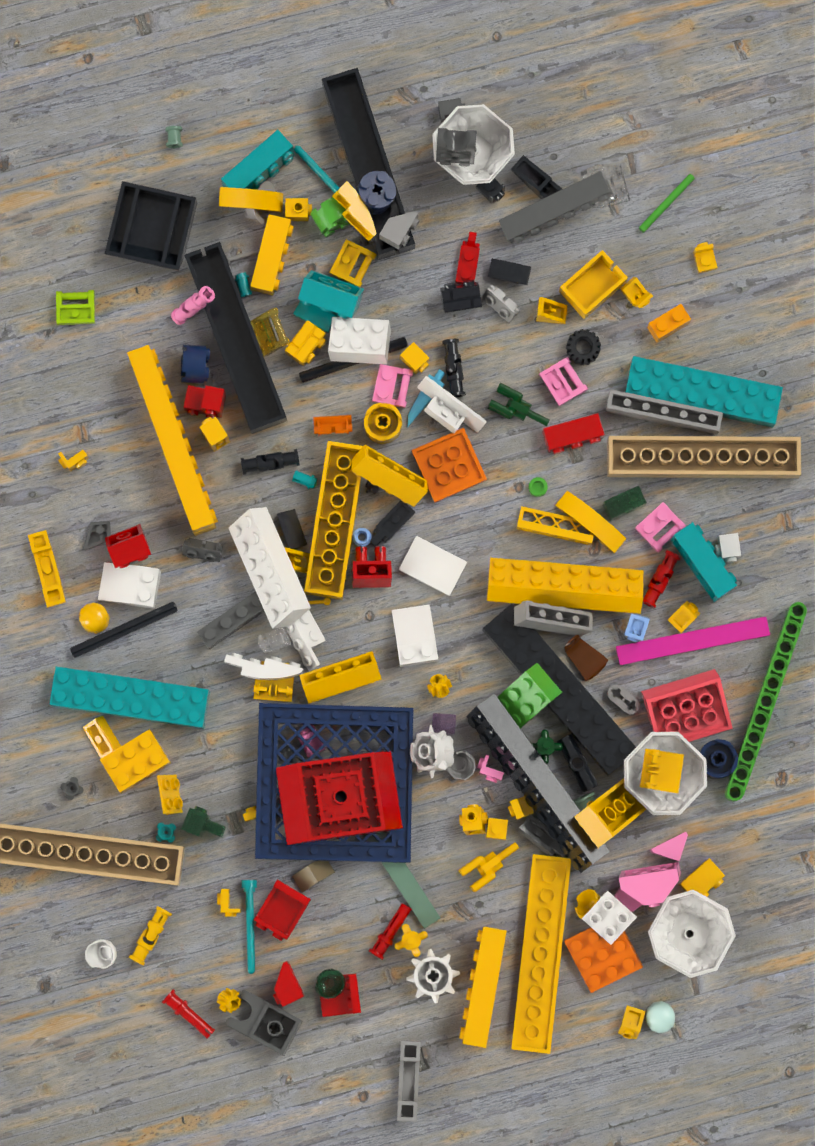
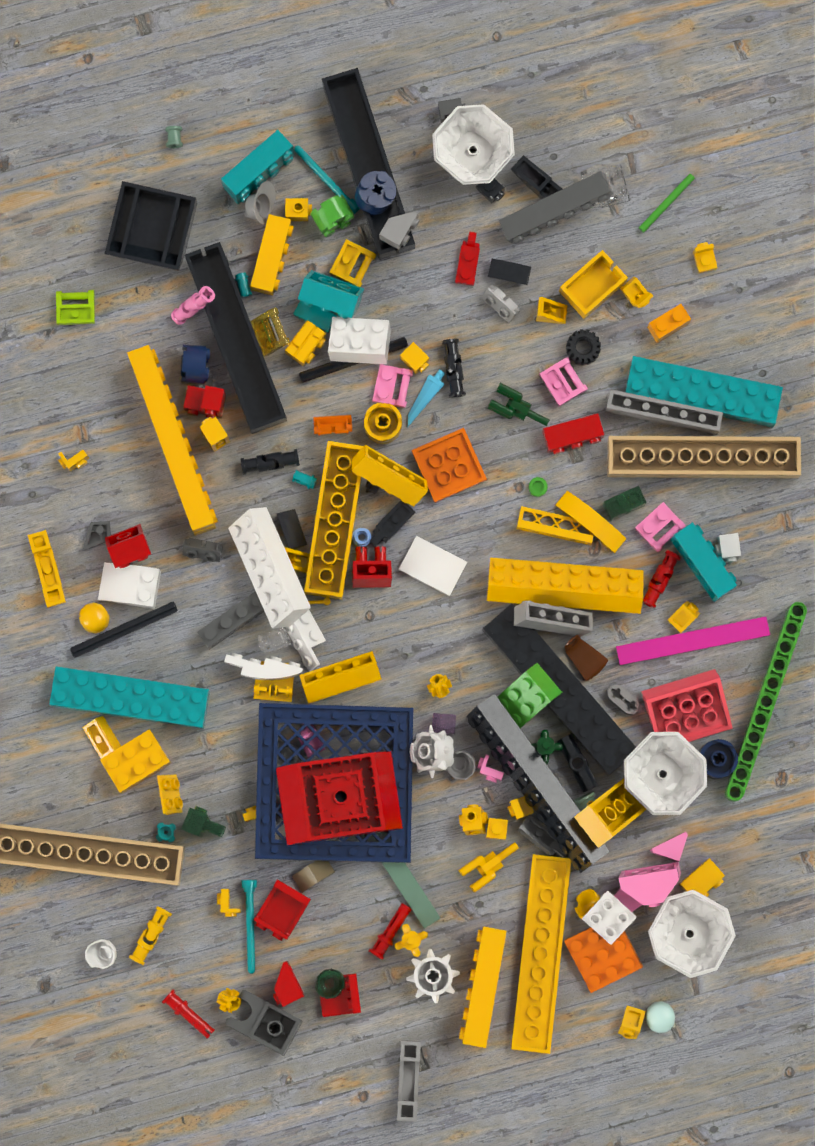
dark grey plate [60,777,84,800] -> none
yellow slope [219,187,283,212] -> none
yellow slope [332,181,376,241] -> none
white slope [392,604,438,667] -> none
white bracket [417,376,487,433] -> none
dark grey brick [436,128,477,167] -> none
black brick [440,280,482,313] -> none
light blue bracket [624,613,650,642] -> none
yellow hinge [640,748,684,793] -> none

